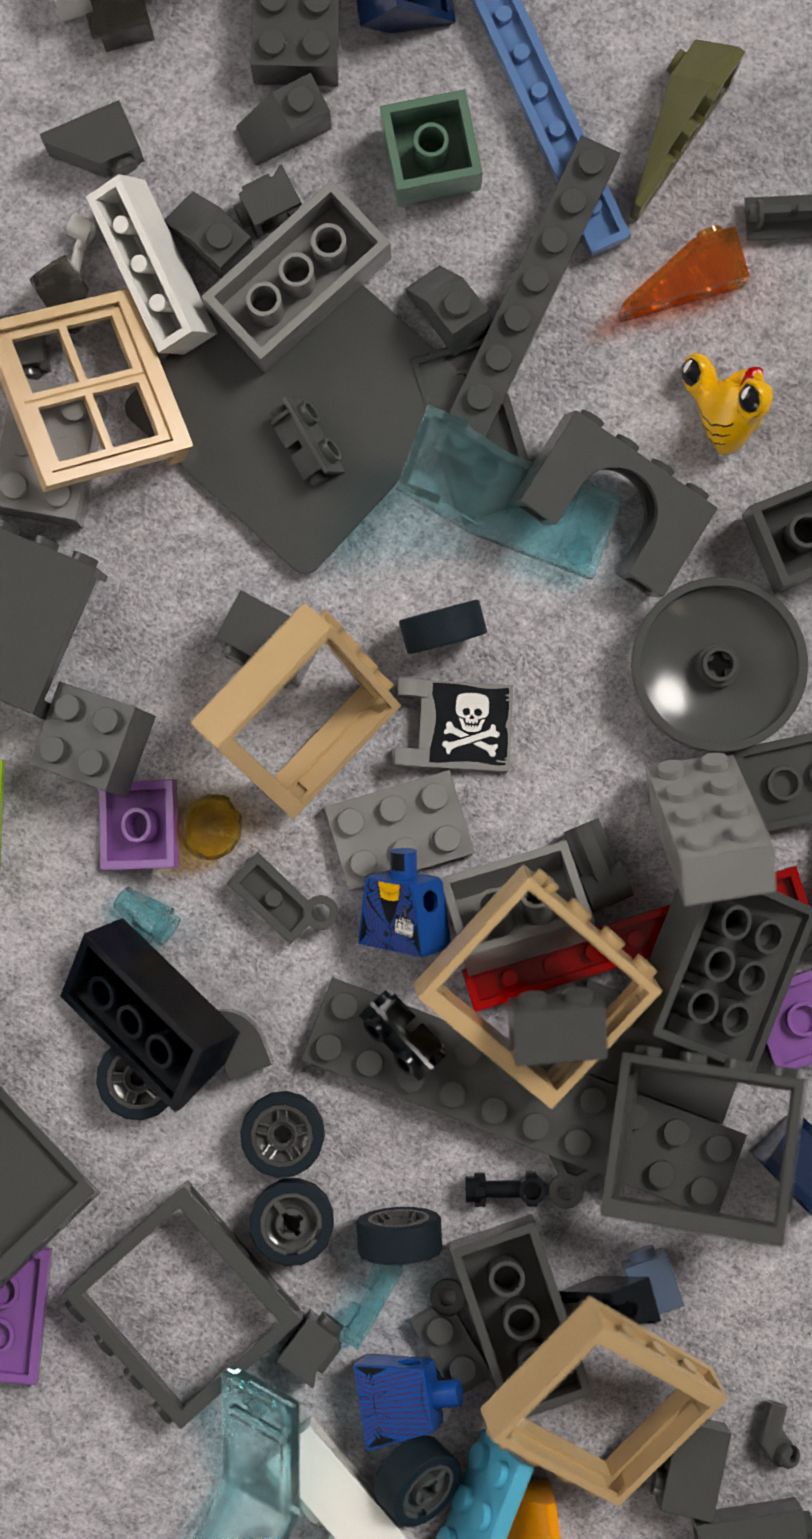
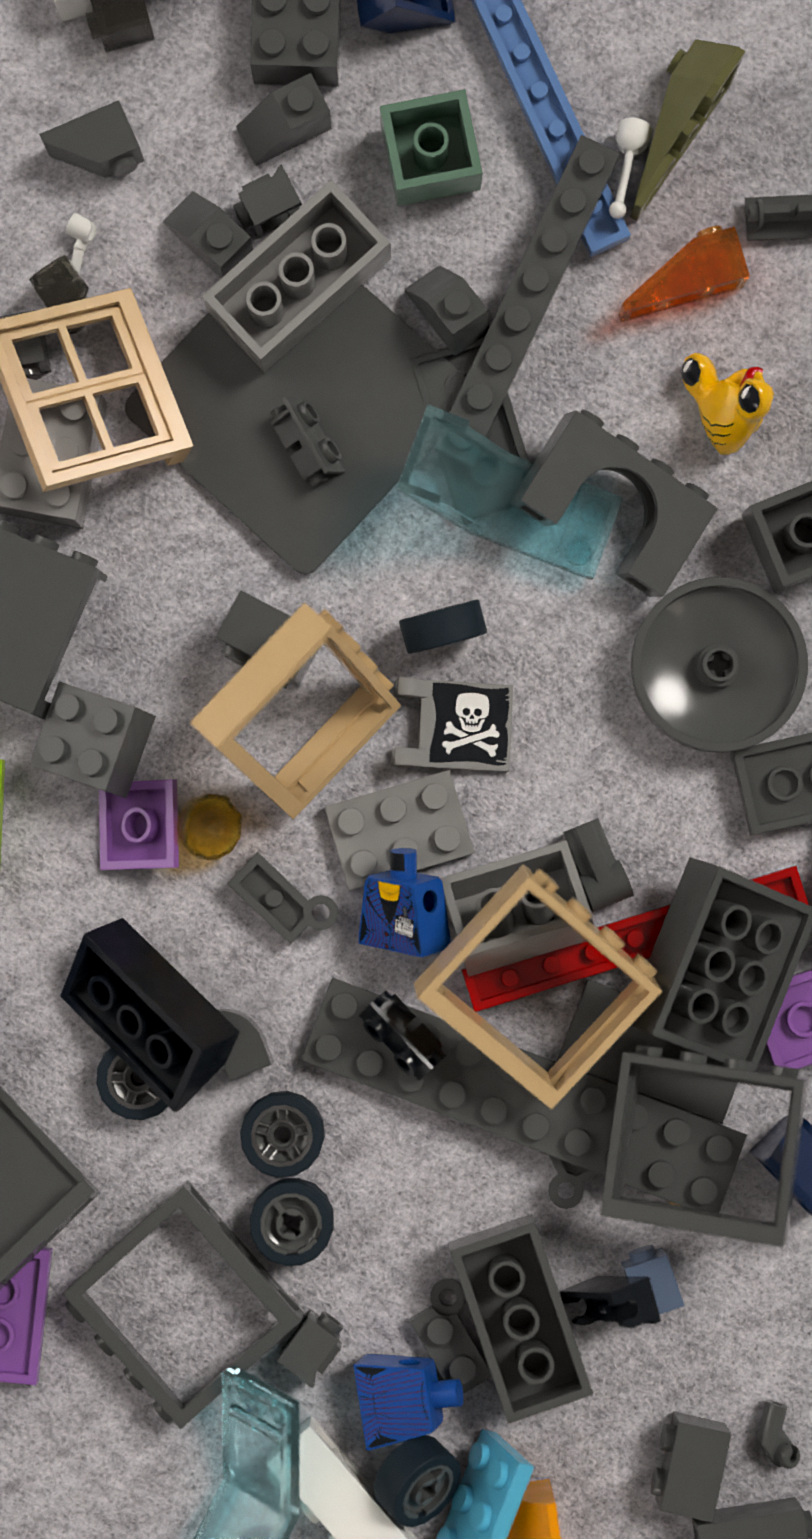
white brick [86,174,218,355] -> none
clear light blue cone [113,886,181,946] -> none
clear light blue plate [340,1263,403,1350] -> none
black wheel [356,1207,442,1265] -> none
black bar [465,1171,549,1207] -> none
tan window [480,1296,728,1507] -> none
dark grey brick [507,987,608,1066] -> none
light grey brick [646,752,776,906] -> none
none -> white hinge [609,118,652,219]

